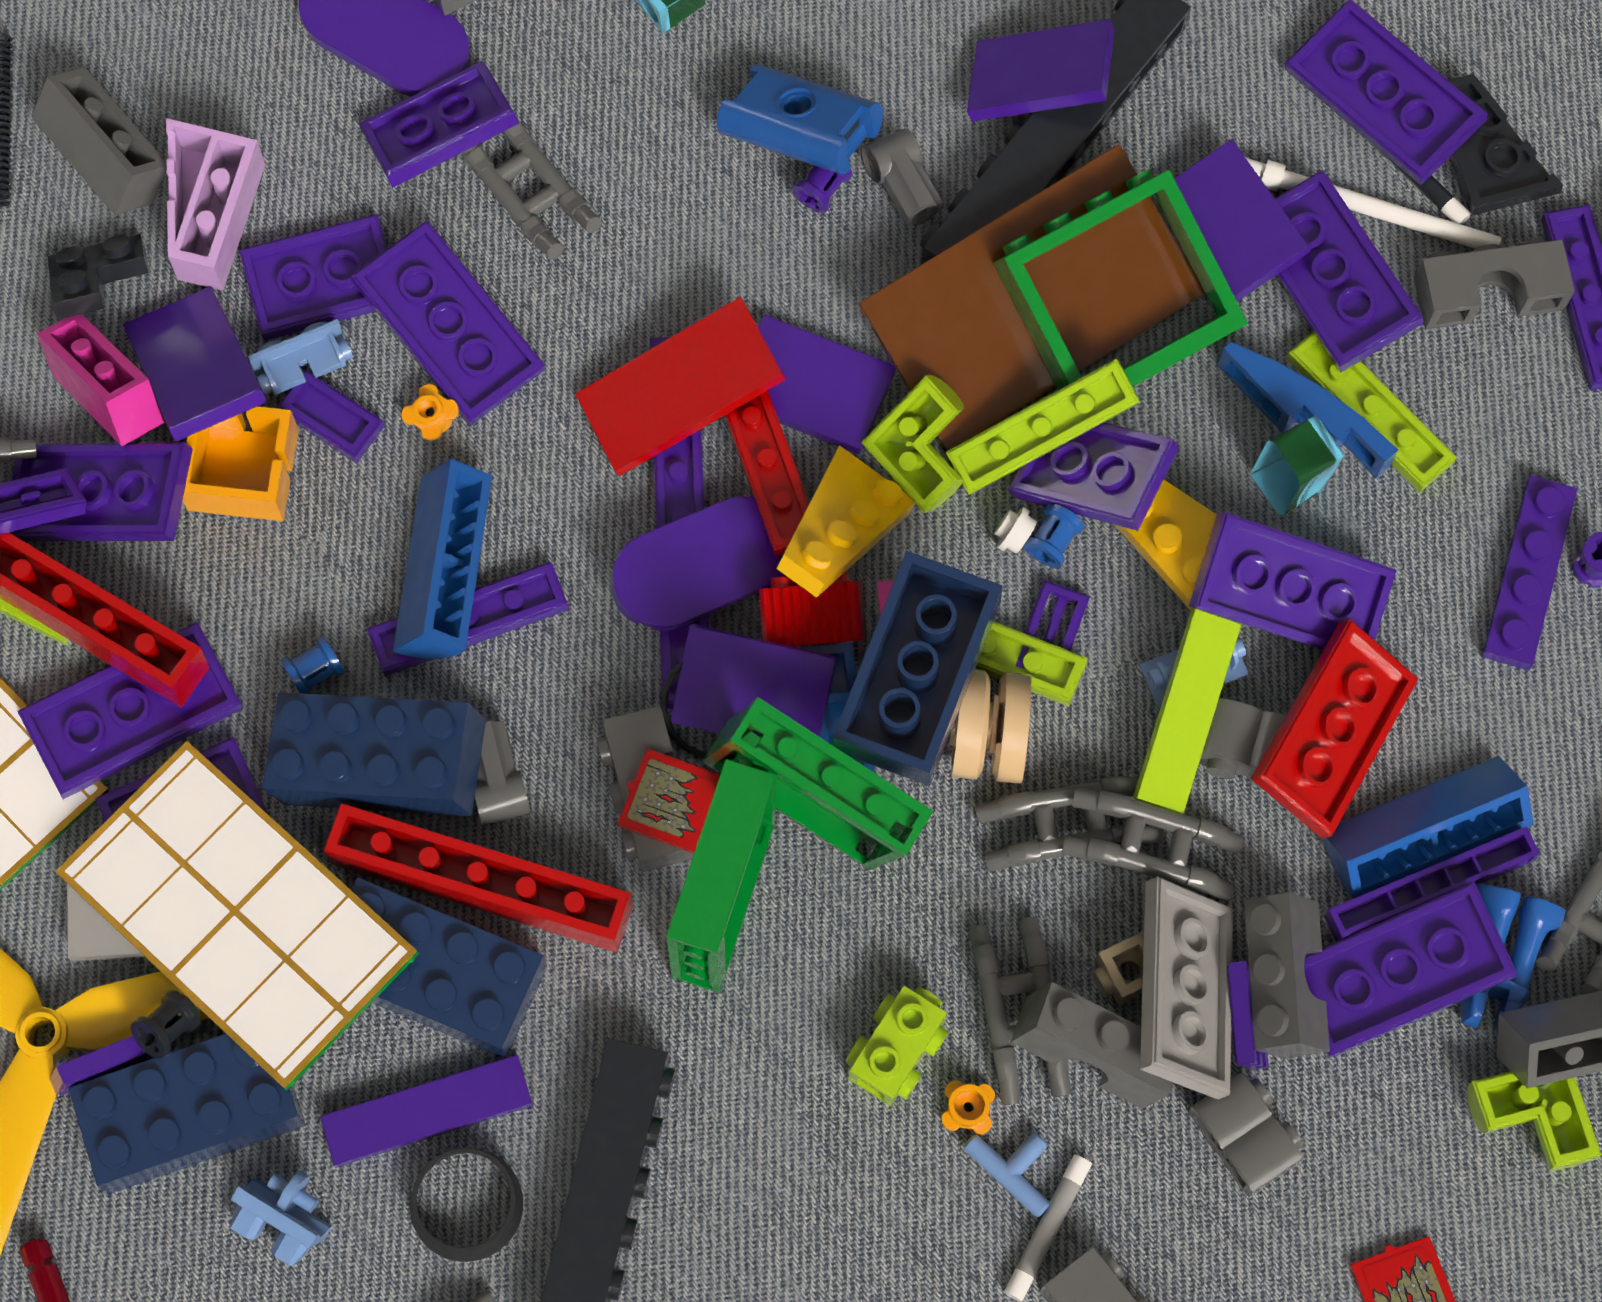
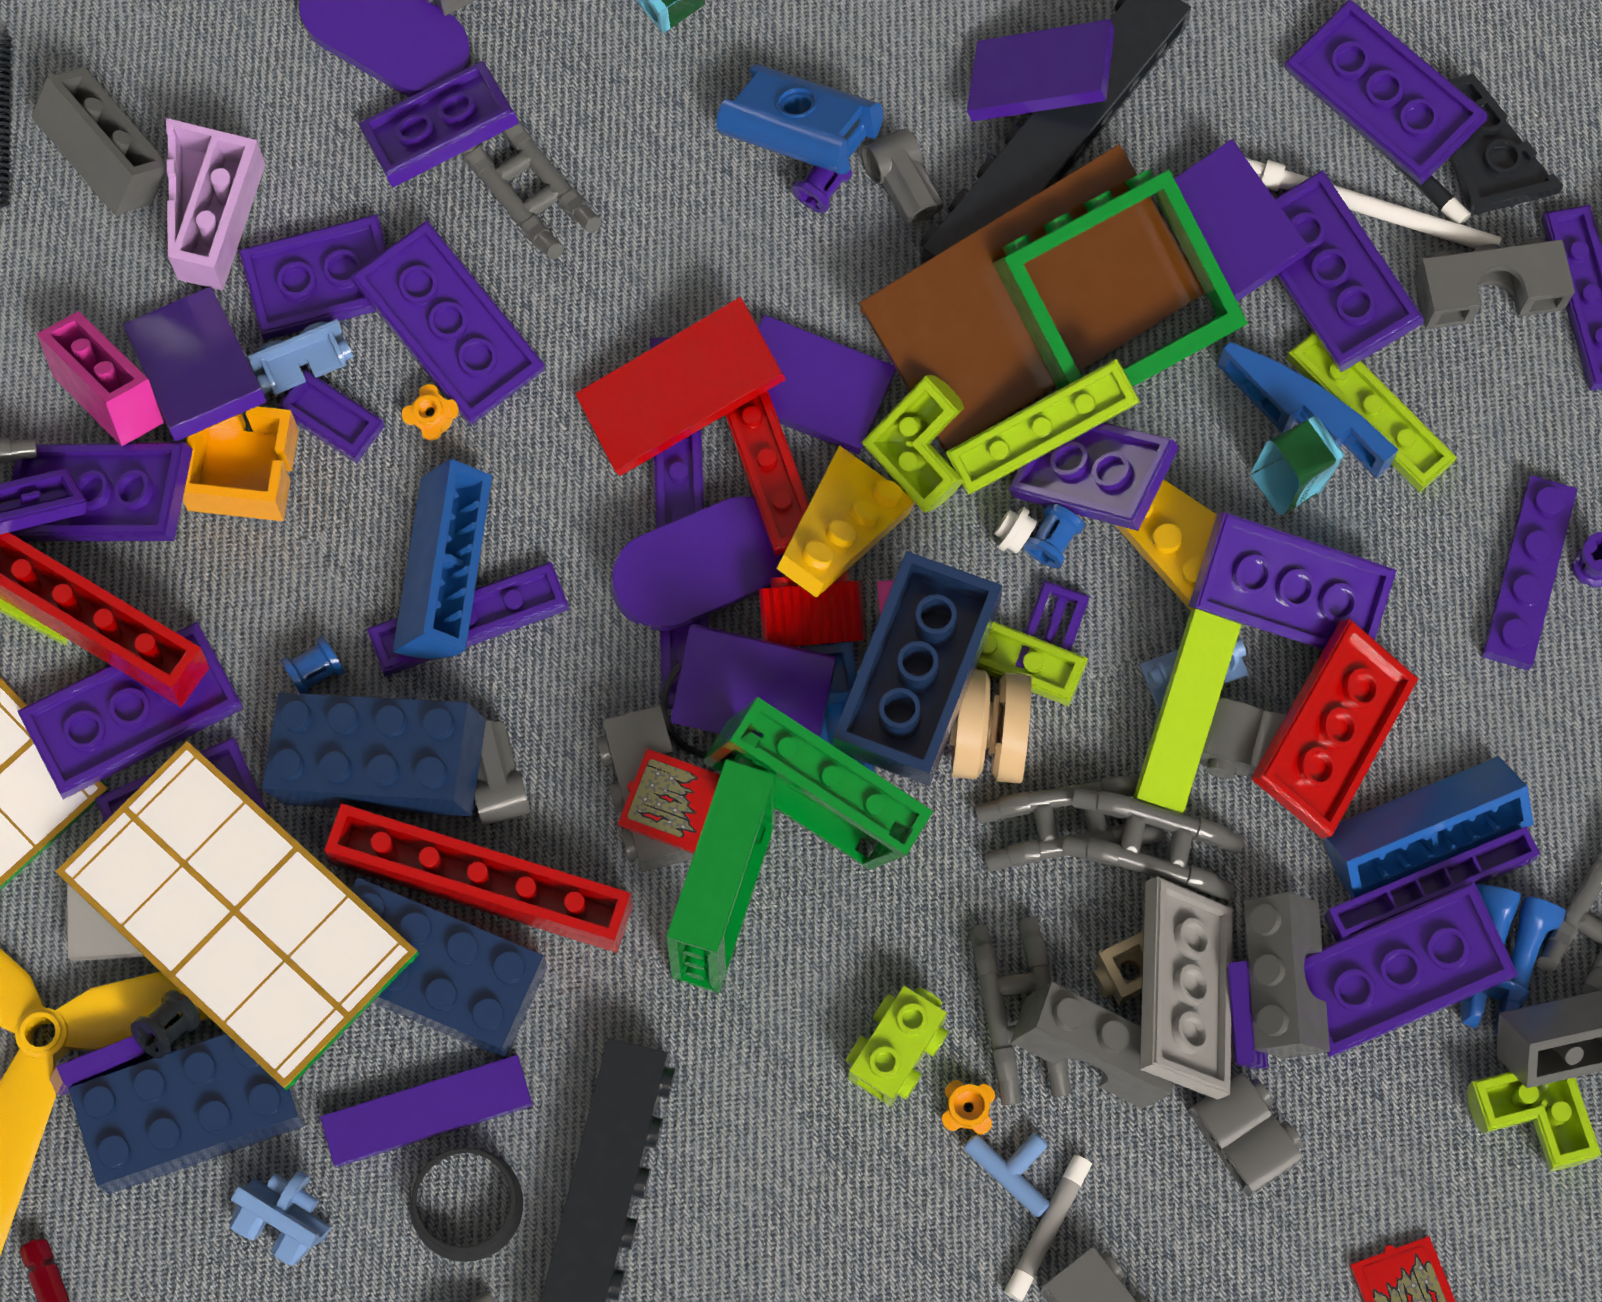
black plate [48,234,149,320] -> none

